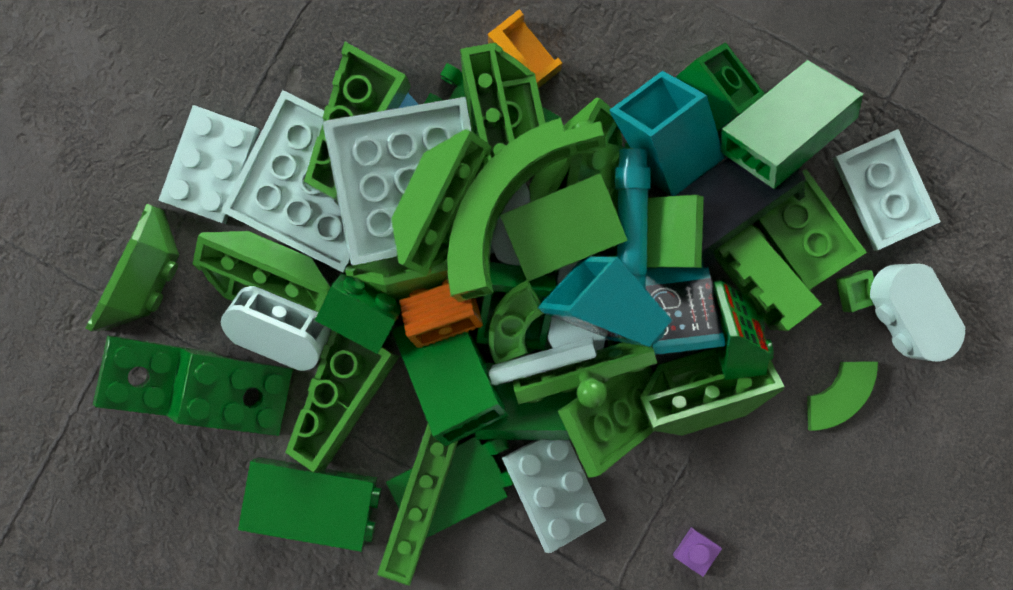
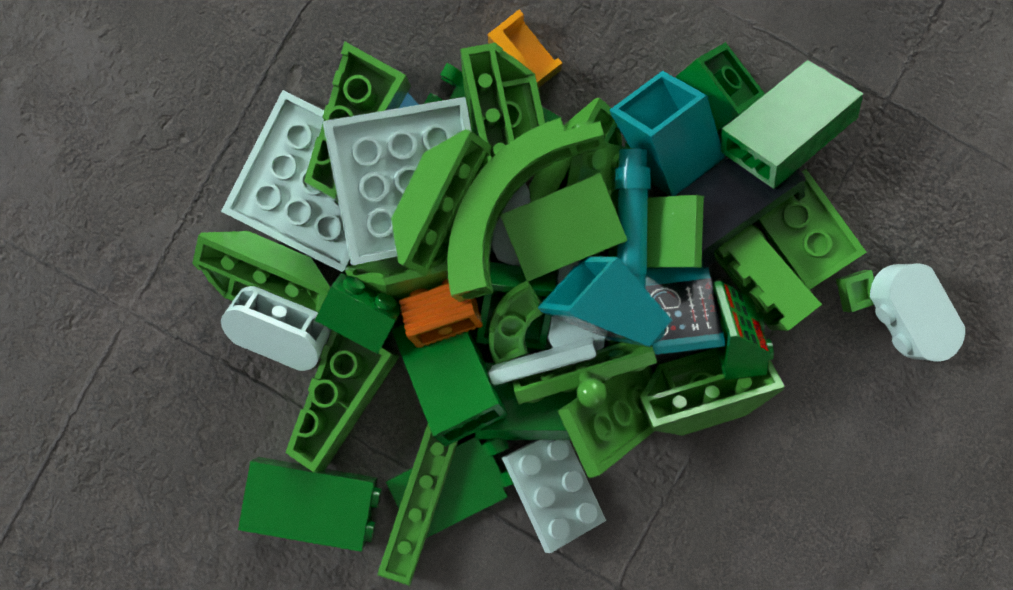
bright green wedge [85,204,179,331] -> none
green bracket [93,335,293,436] -> none
light aqua plate [158,105,260,224] -> none
medium lavender plate [673,527,722,577] -> none
bright green tile [807,361,878,431] -> none
light aqua plate [832,129,941,251] -> none

